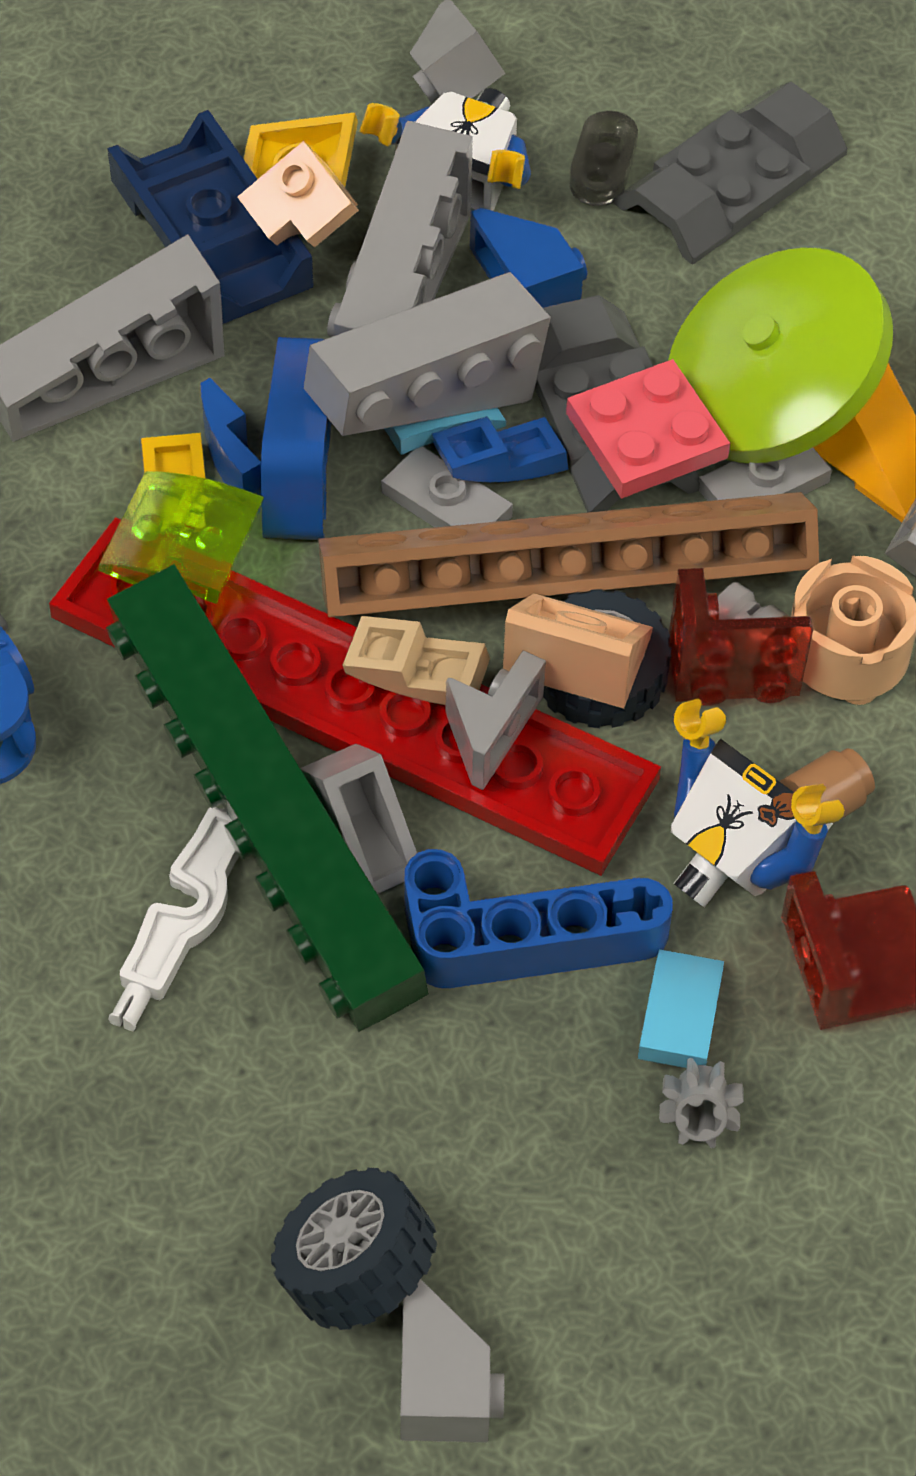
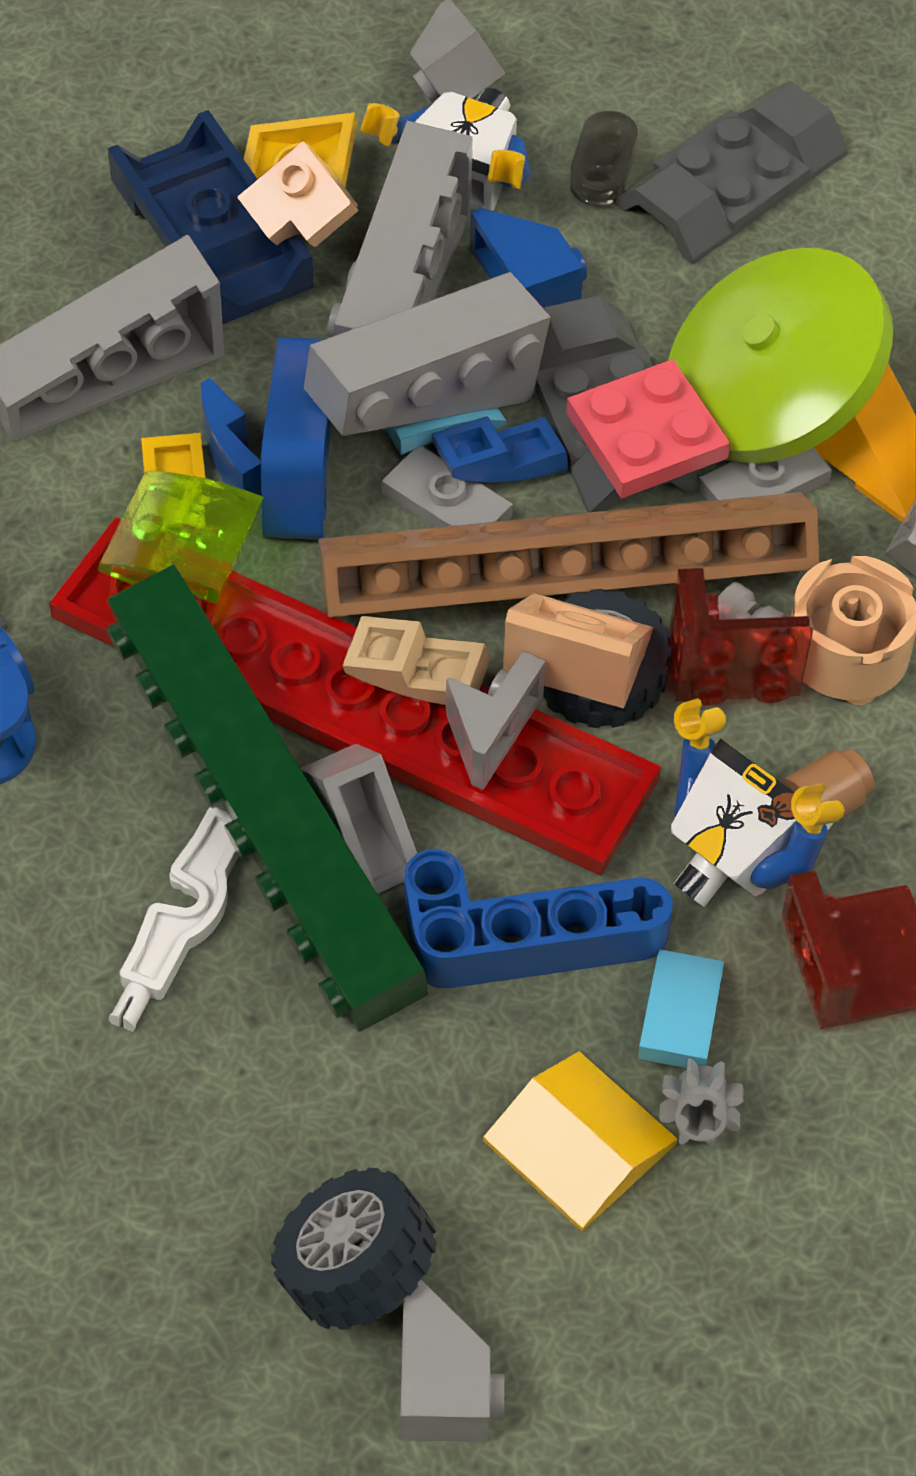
none -> slope [483,1051,678,1231]

